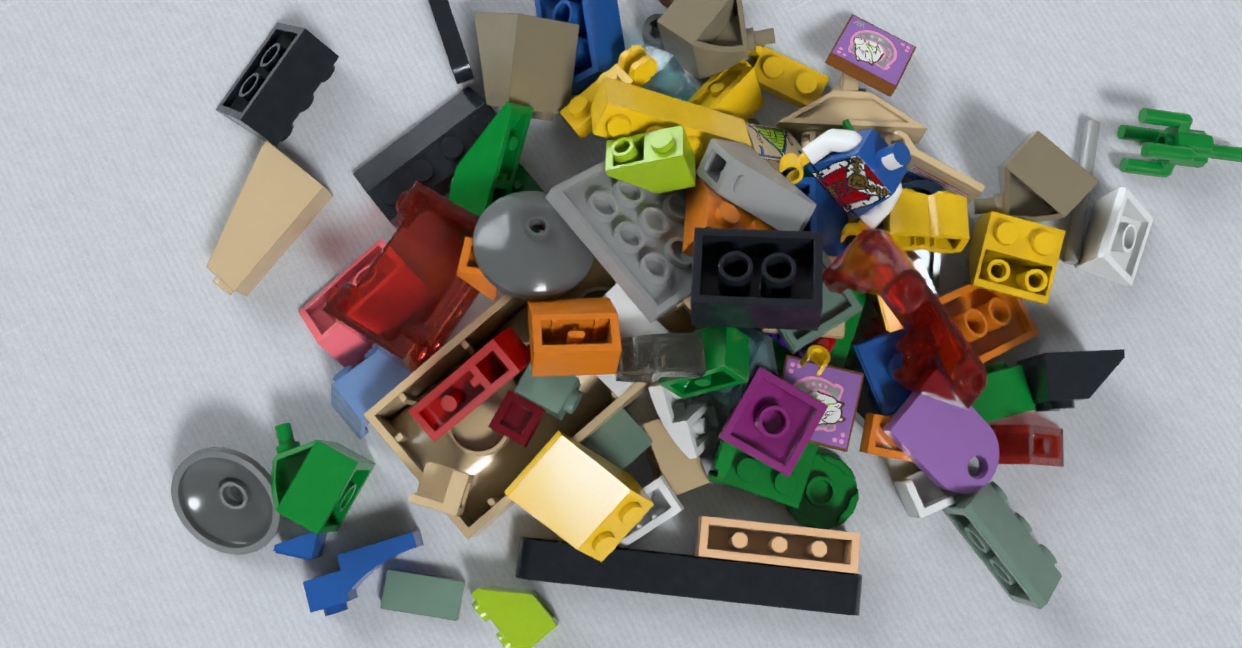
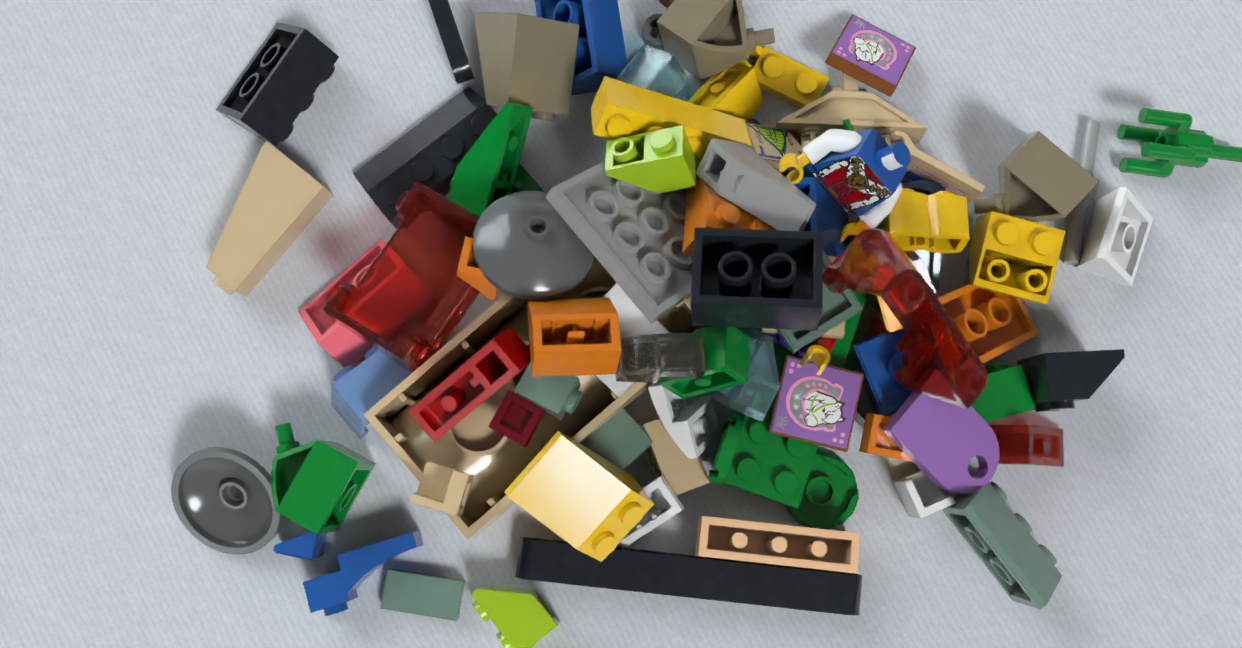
yellow hinge [559,44,659,139] -> none
magenta slope [718,366,828,477] -> none

